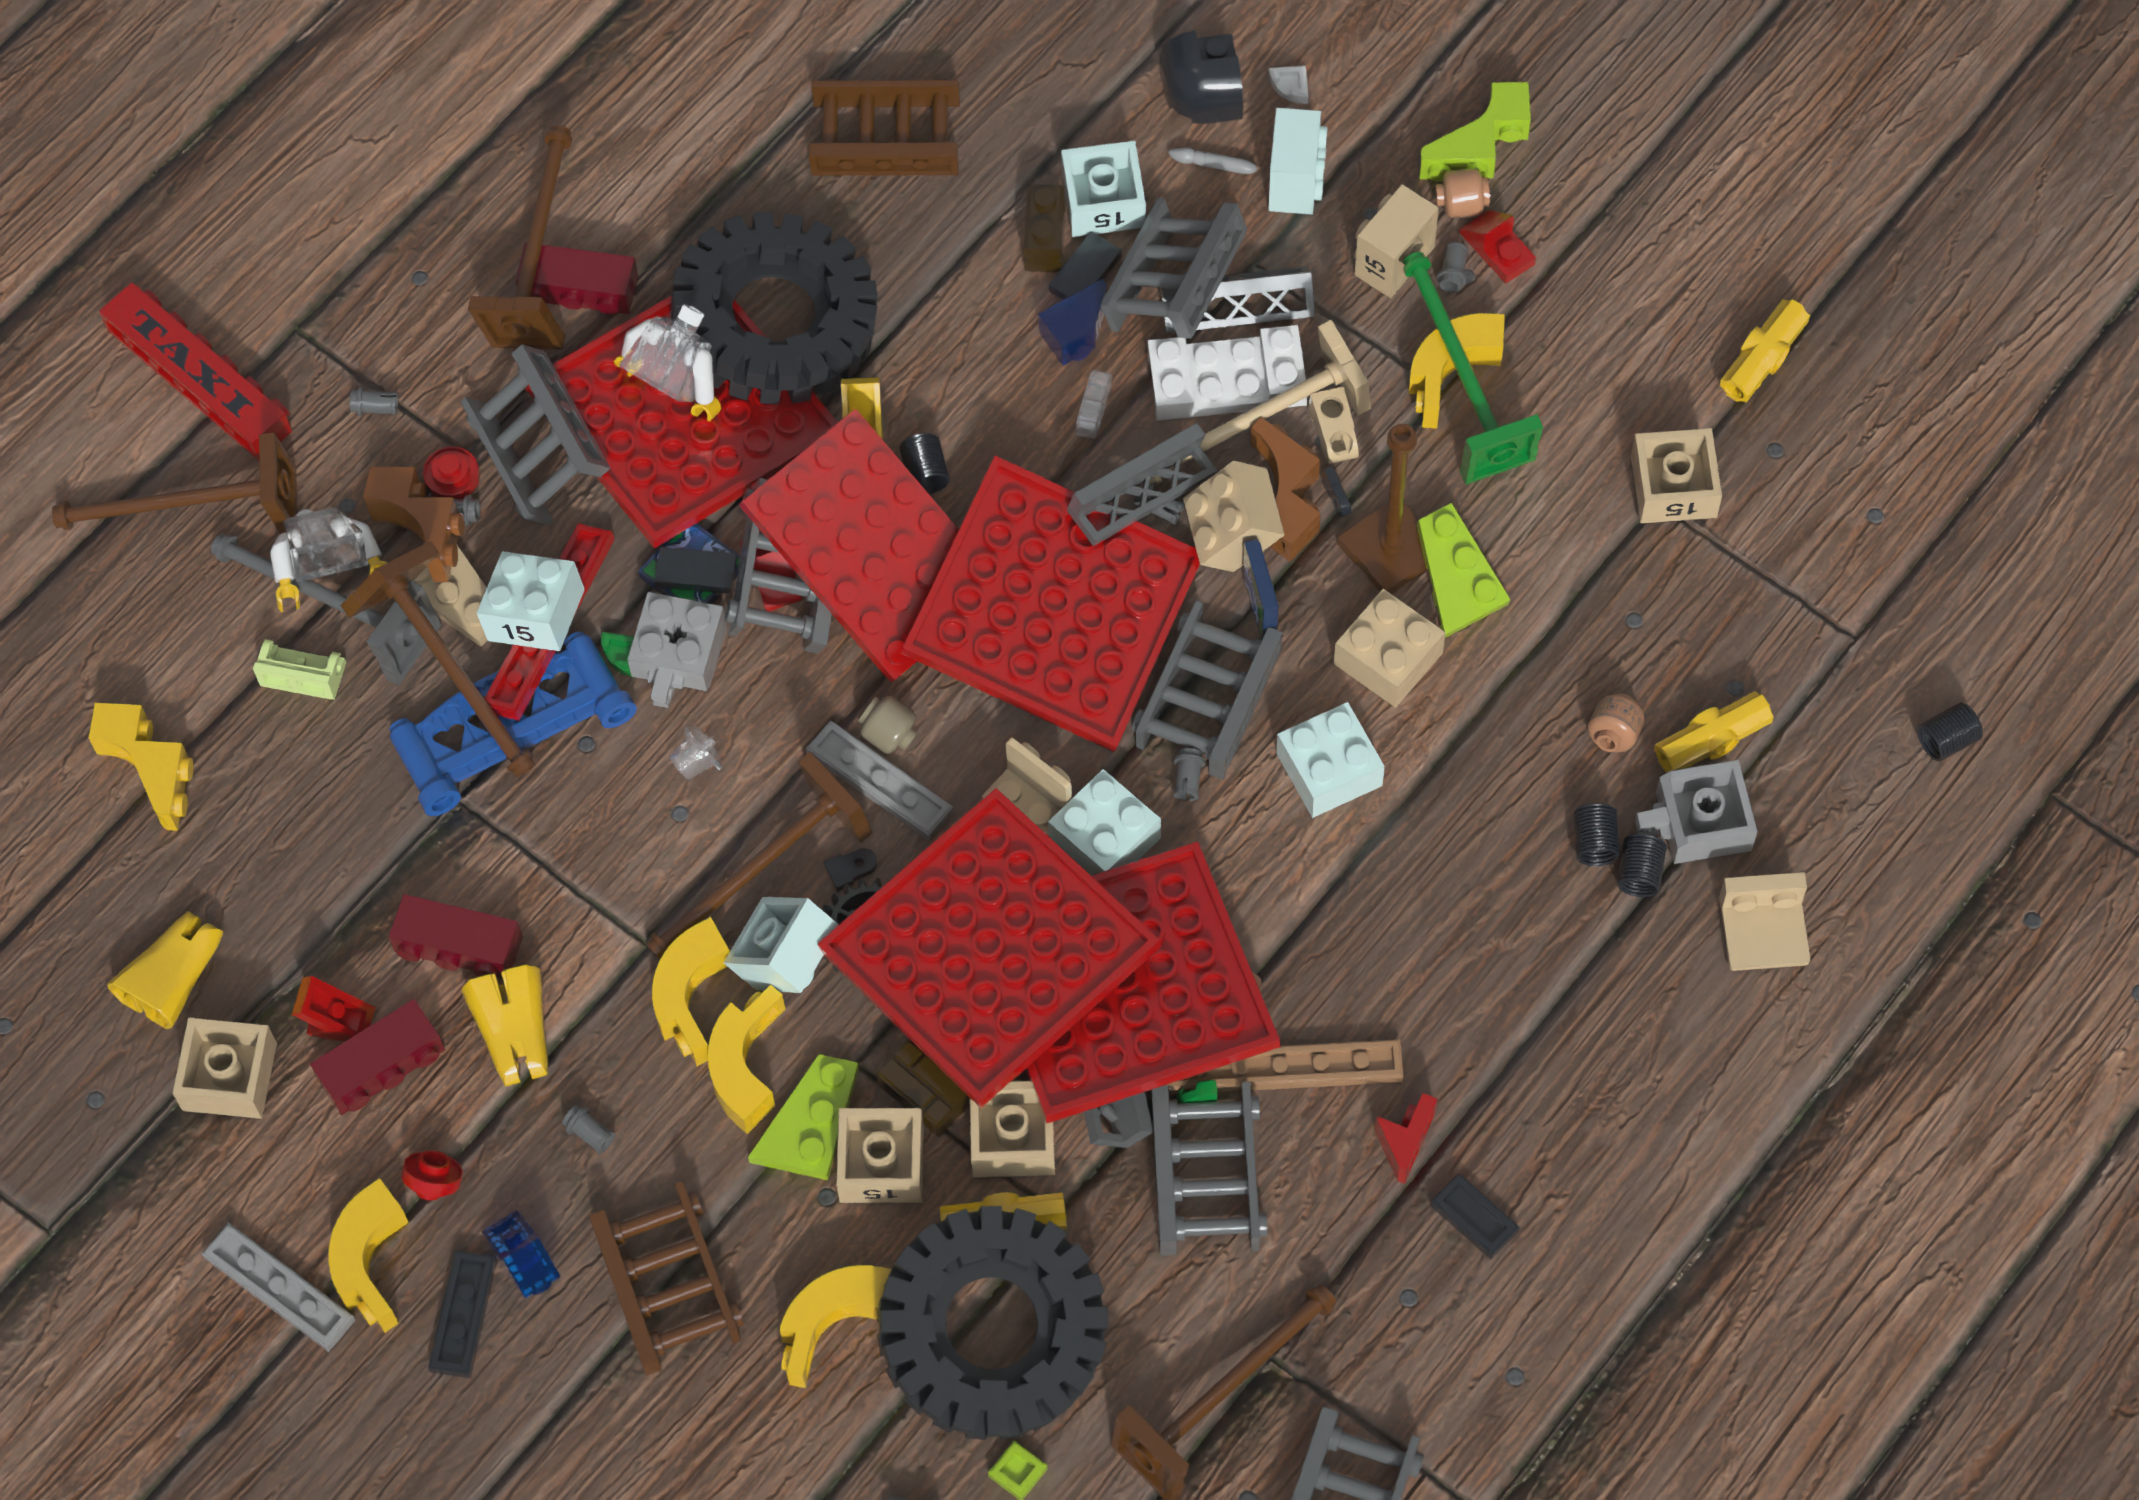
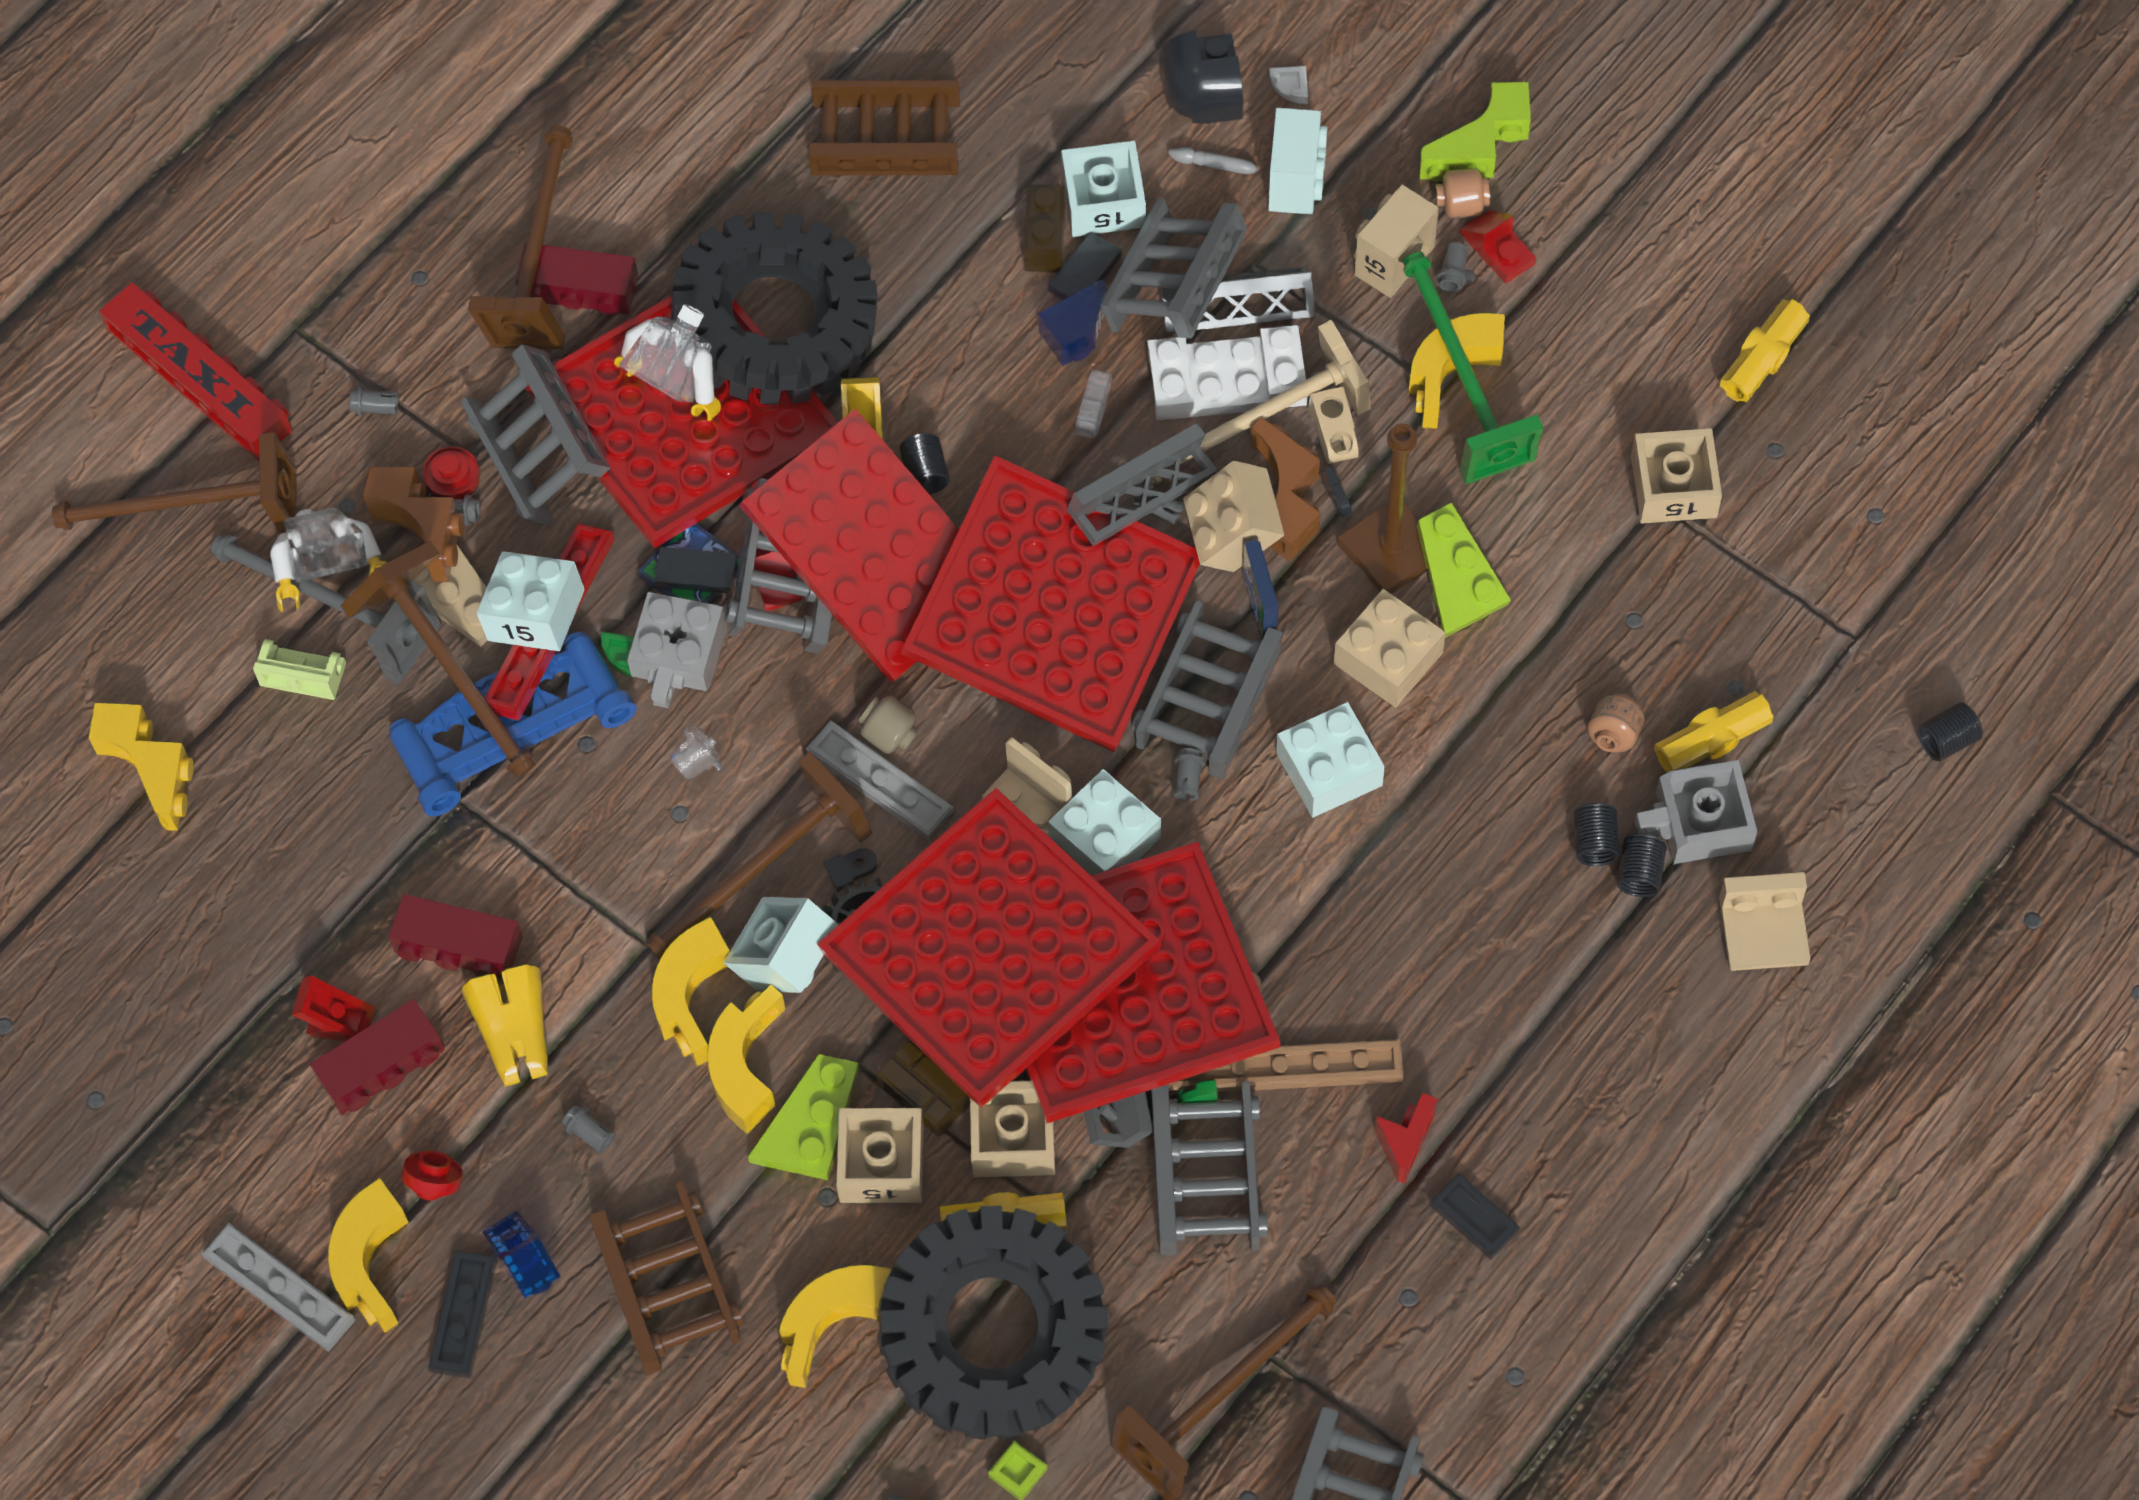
yellow piece [108,911,223,1029] -> none
tan brick [172,1018,277,1119] -> none

